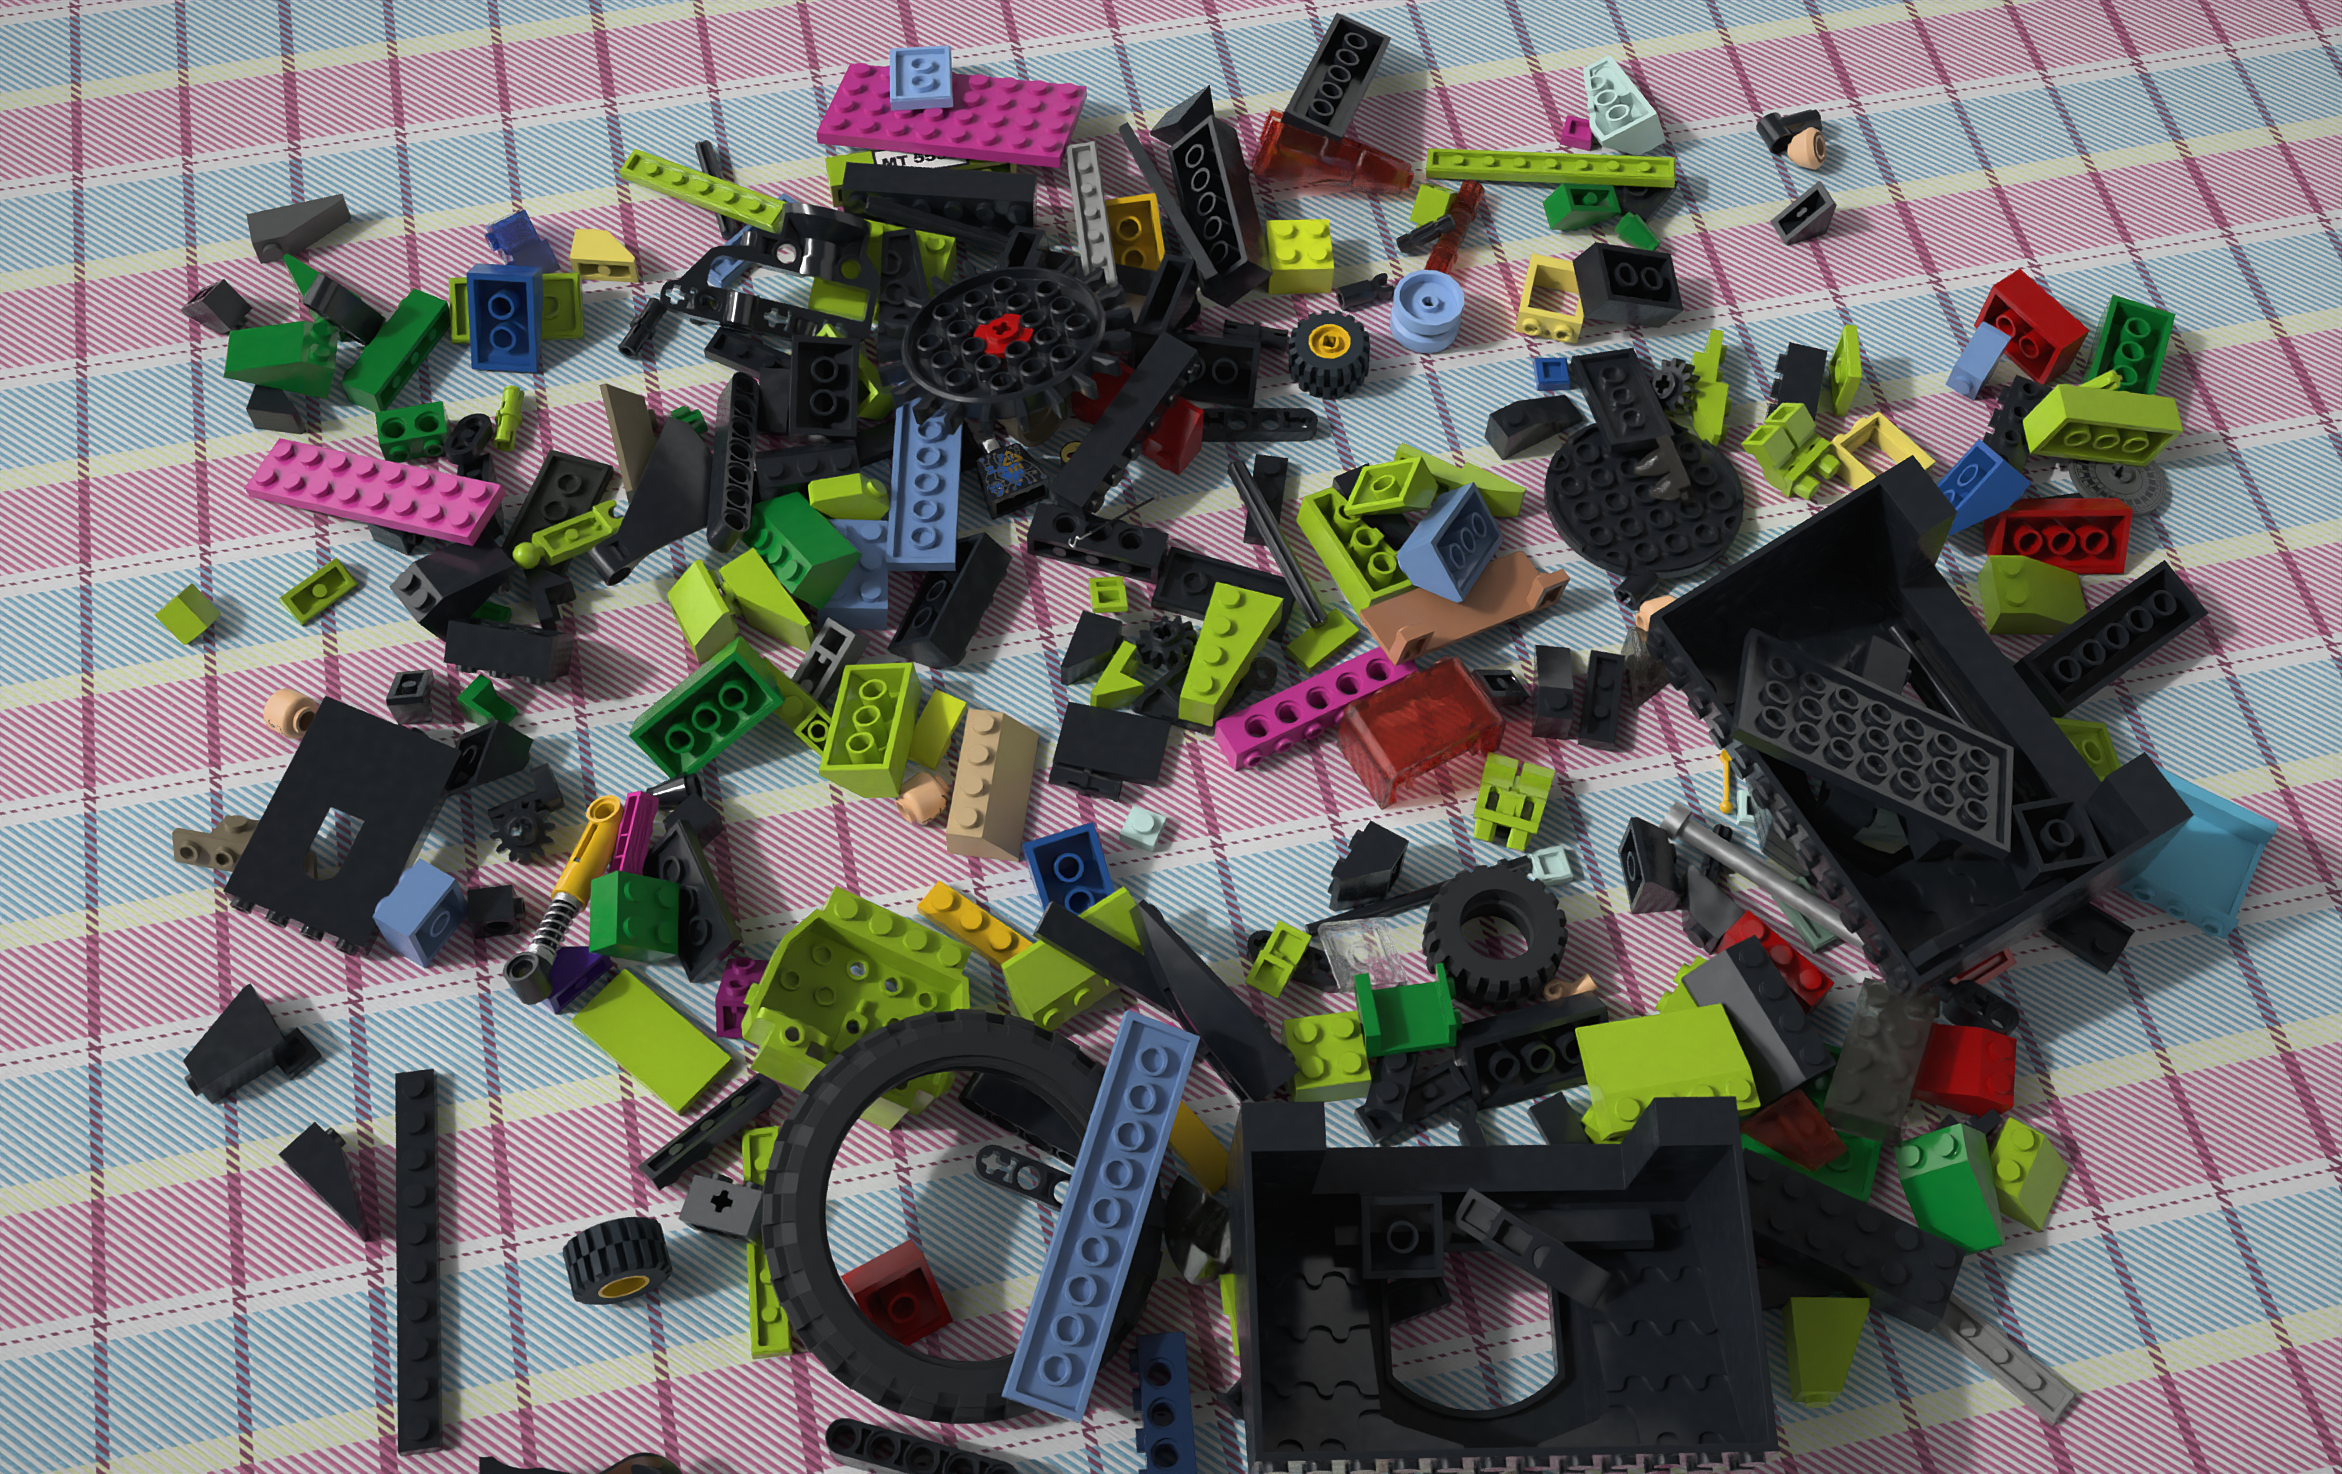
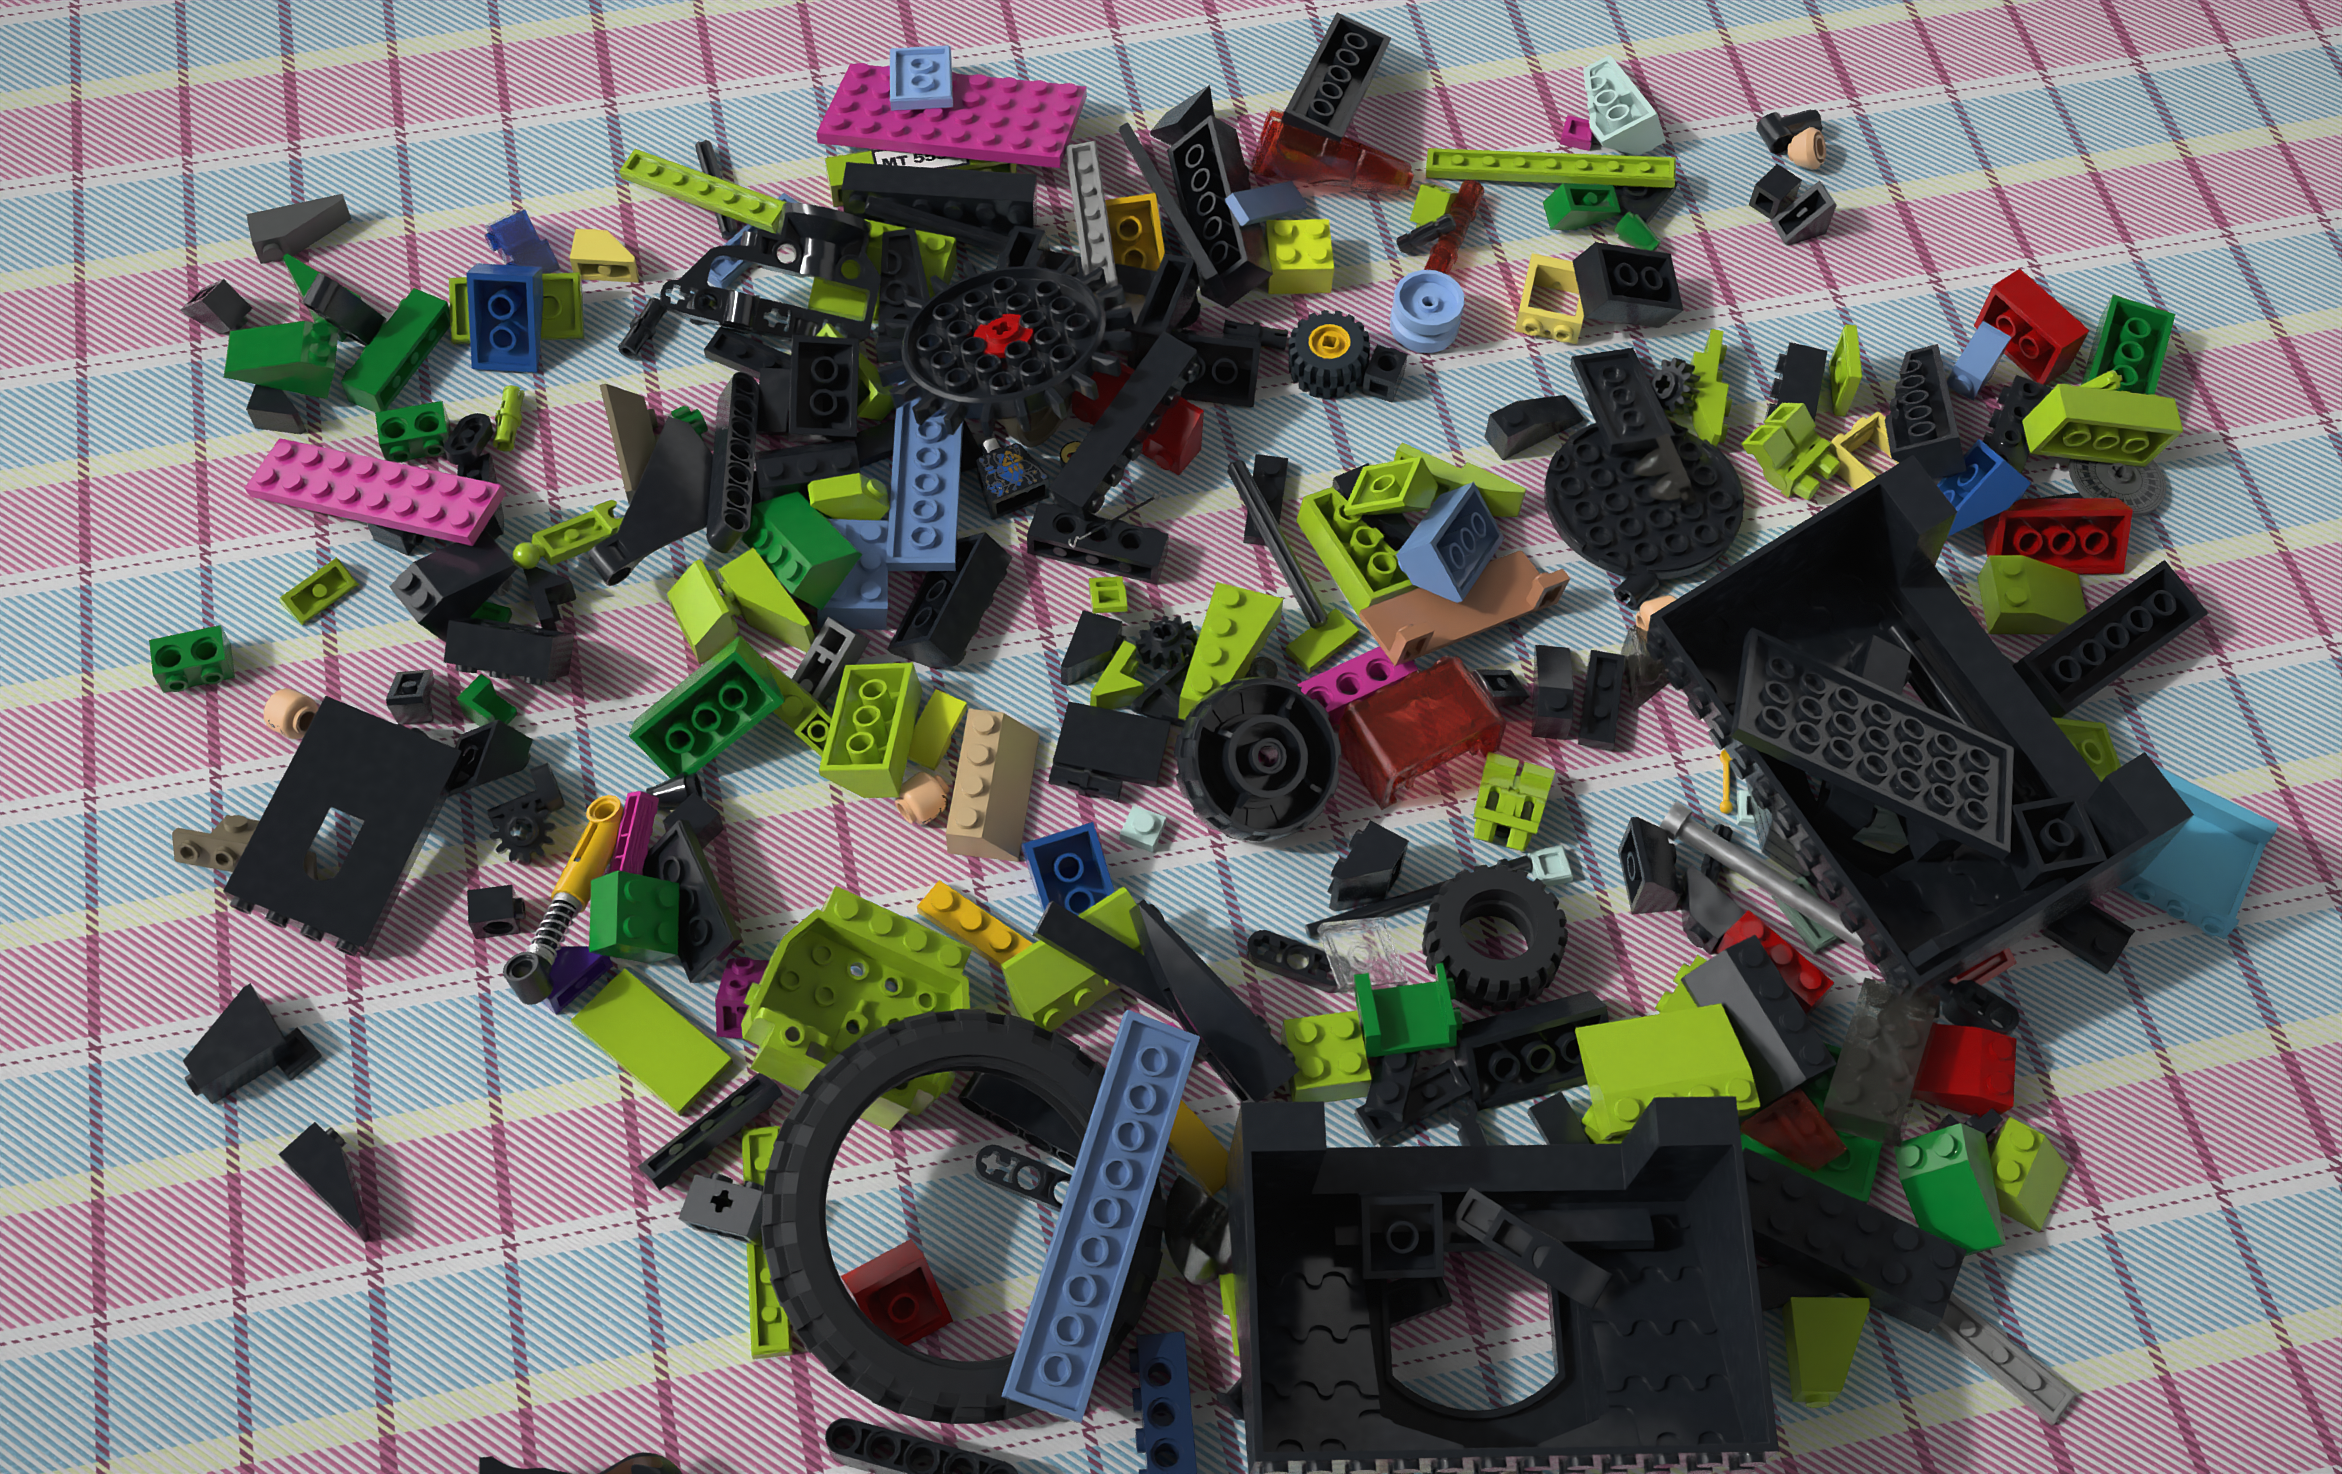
lime panel [155,583,221,645] -> none
medium blue brick [372,858,468,968] -> none
black plate [395,1069,443,1457] -> none
pearl dark grey tile [501,449,614,577] -> none
black wheel [563,1217,673,1305] -> none
black tile [1151,546,1296,643] -> none
black beam [1202,408,1318,442] -> none
lime slope [1245,920,1312,1000] -> none
black bar [1336,273,1394,310] -> none
blue tile [1533,357,1571,391] -> none
light nougat arm [1543,973,1599,1001] -> none
none -> green brick [149,625,235,693]
none -> black wheel [1174,676,1342,842]
none -> medium blue tile [1225,181,1309,226]
none -> black brick [1362,344,1408,403]
none -> black brick [1749,164,1802,220]
none -> black wedge [1885,344,1967,479]

